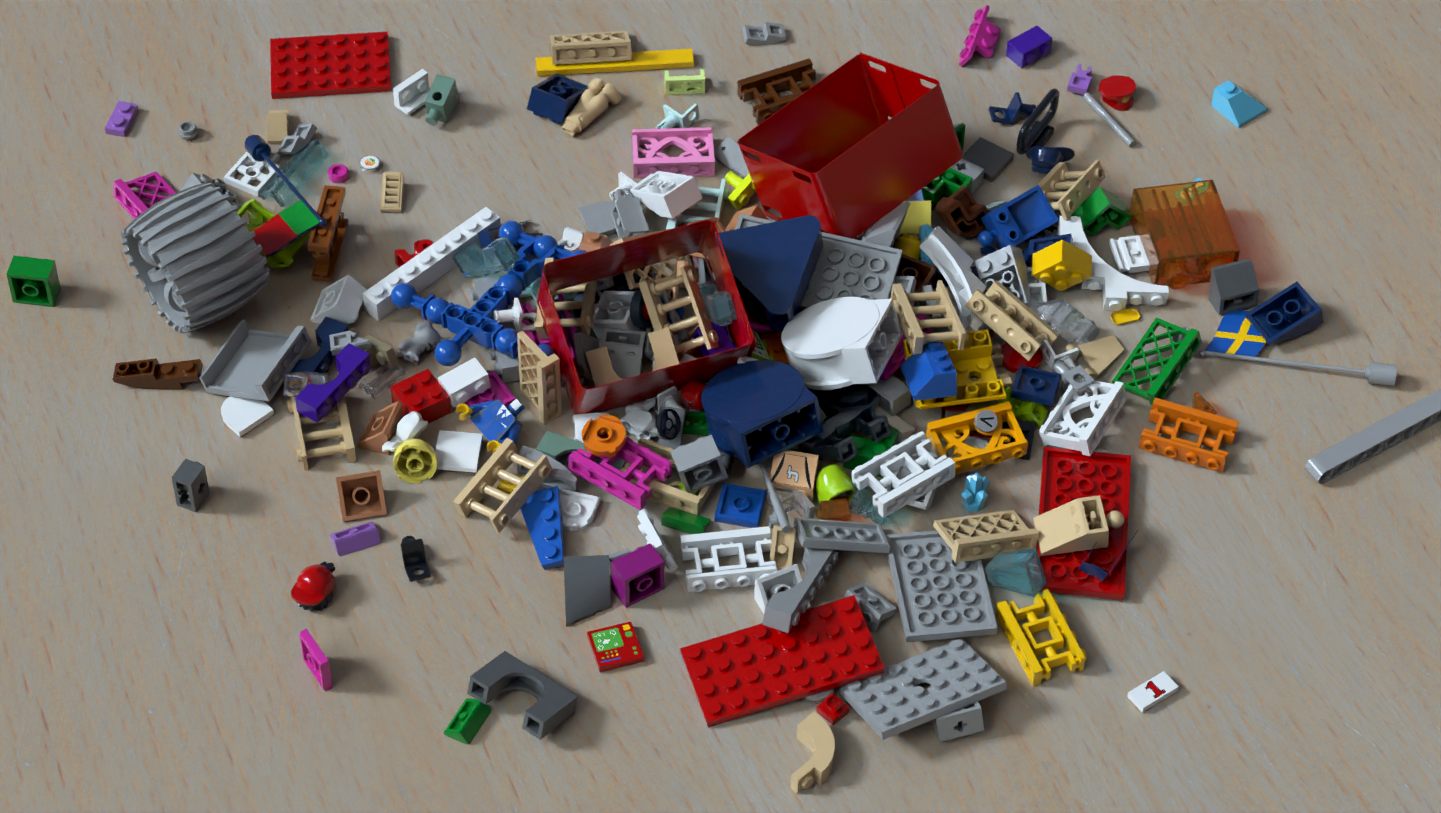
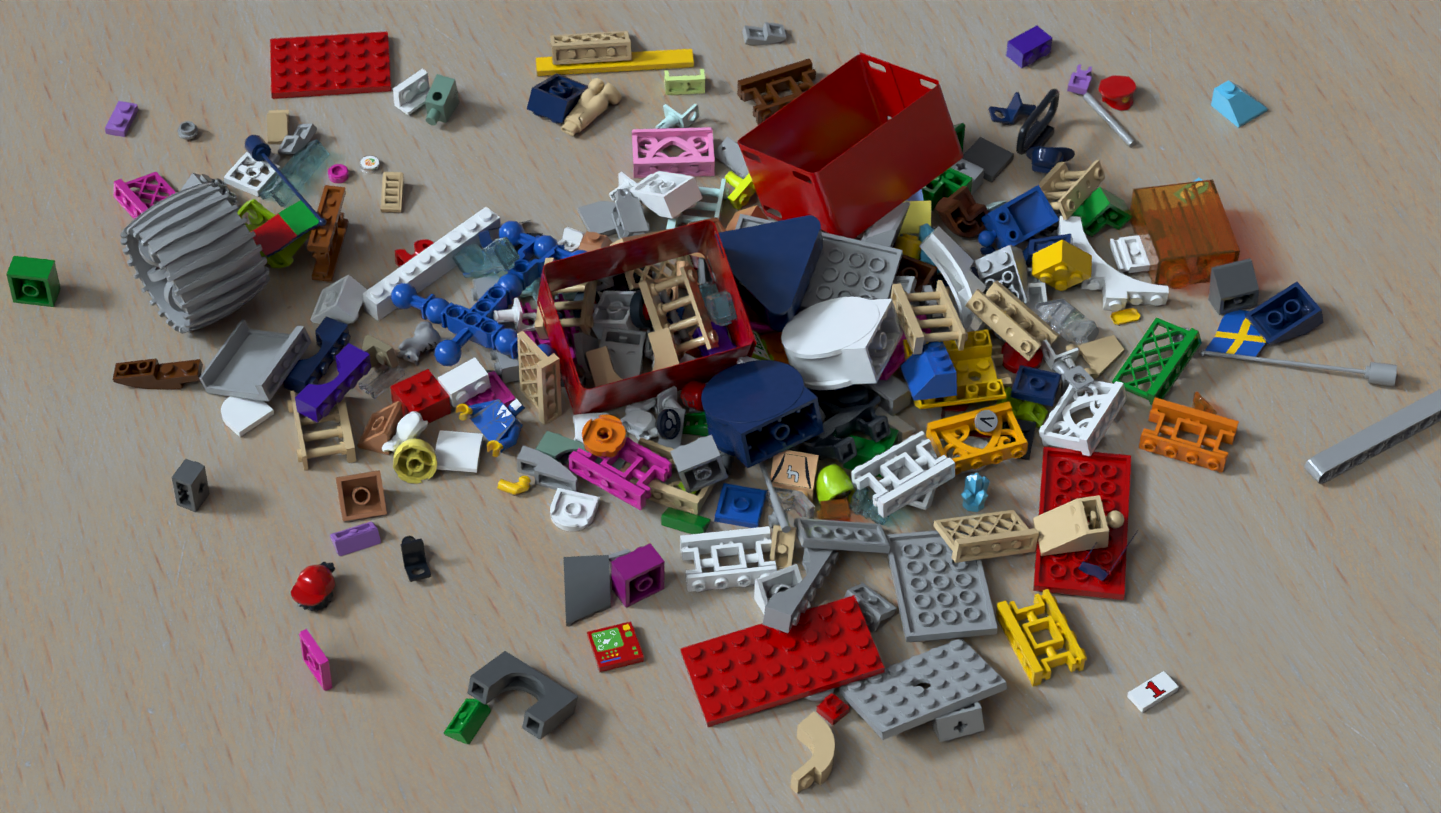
clear slope [283,371,328,397] -> none
light grey tile [329,331,371,355] -> none
tan fence [453,438,553,533] -> none
blue wing [520,486,565,570] -> none
white plate [637,509,678,571] -> none
dark pink bracket [958,5,1001,67] -> none
clear light blue slope [985,548,1046,597] -> none

